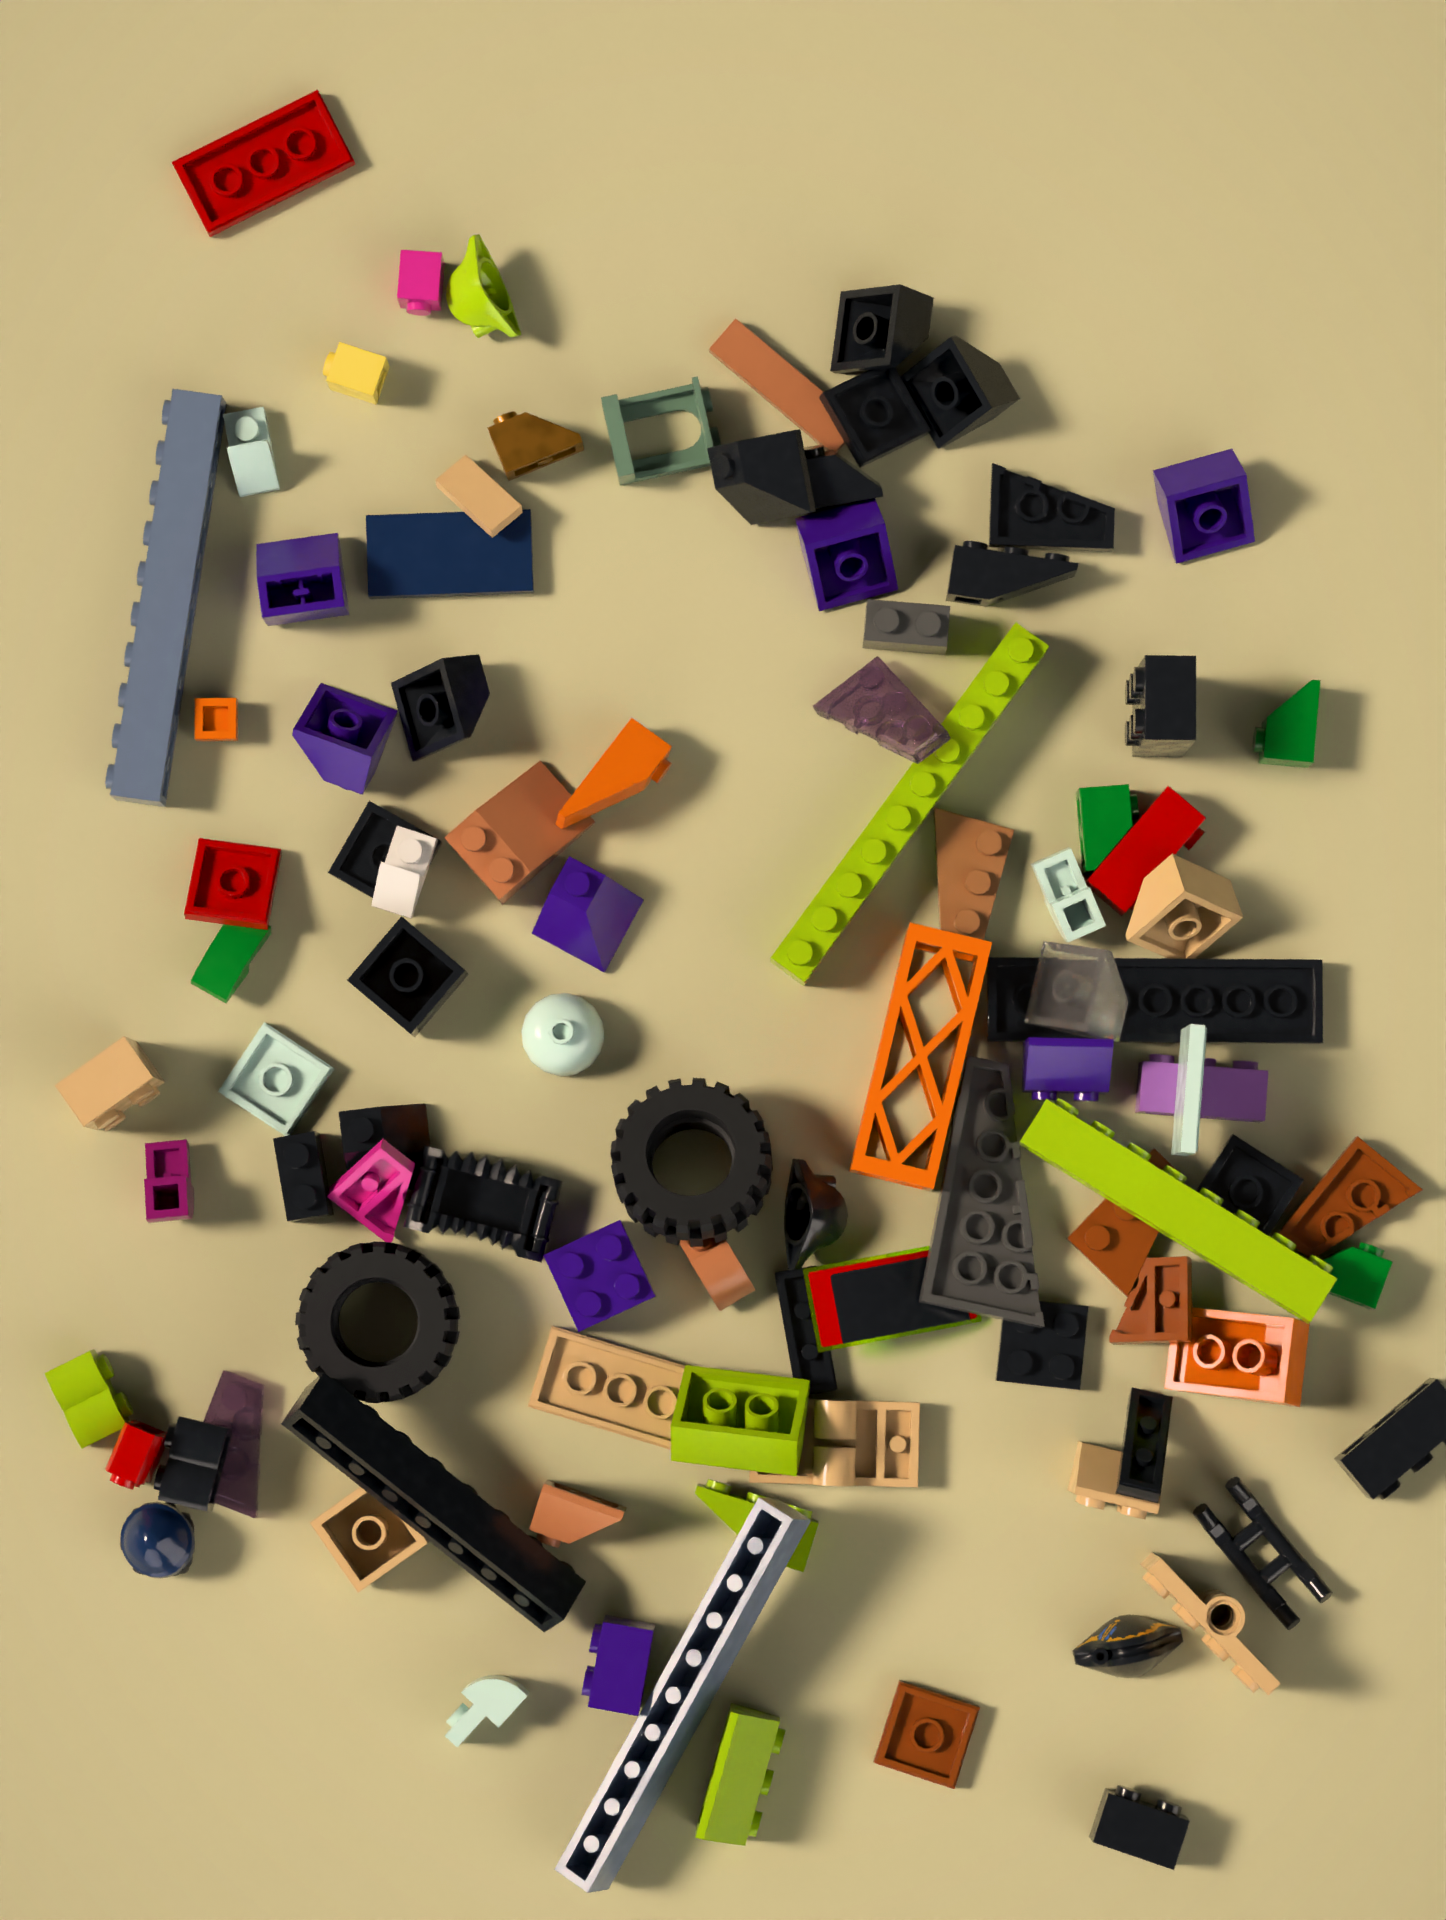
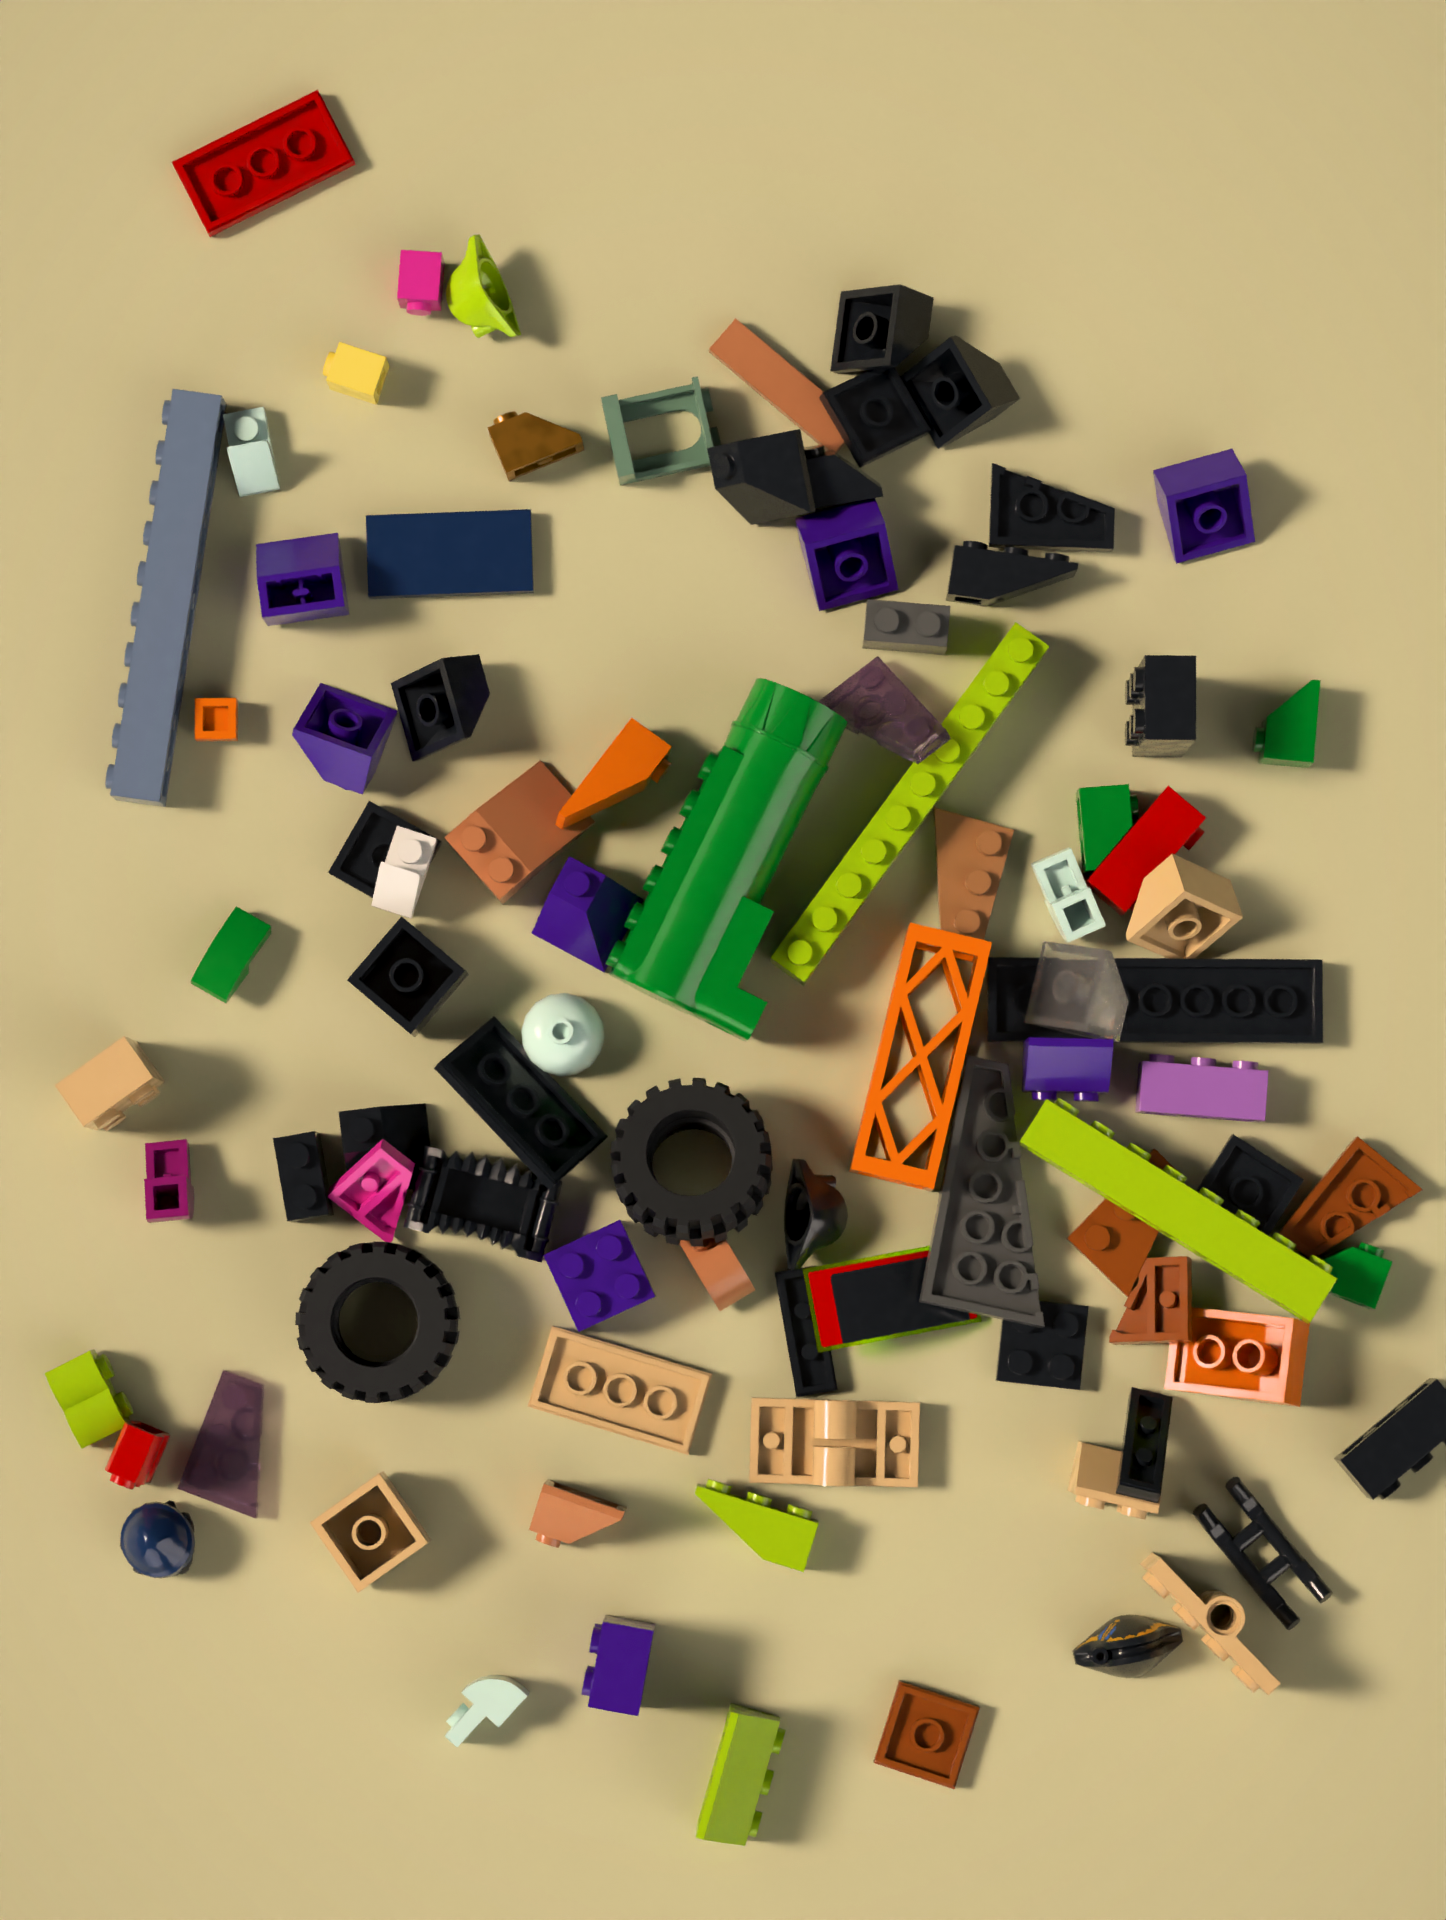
black brick [154,1416,233,1512] -> none
red tile [184,838,282,930] -> none
light aqua tile [218,1022,335,1136] -> none
black brick [281,1372,586,1632] -> none
tan tile [435,455,523,538] -> none
sand blue brick [554,1497,811,1893] -> none
lime slope [671,1365,810,1476] -> none
black brick [1089,1785,1190,1870] -> none
light aqua tile [1171,1024,1207,1156] -> none
none -> black tile [434,1016,608,1190]
none -> green piece [605,678,848,1041]

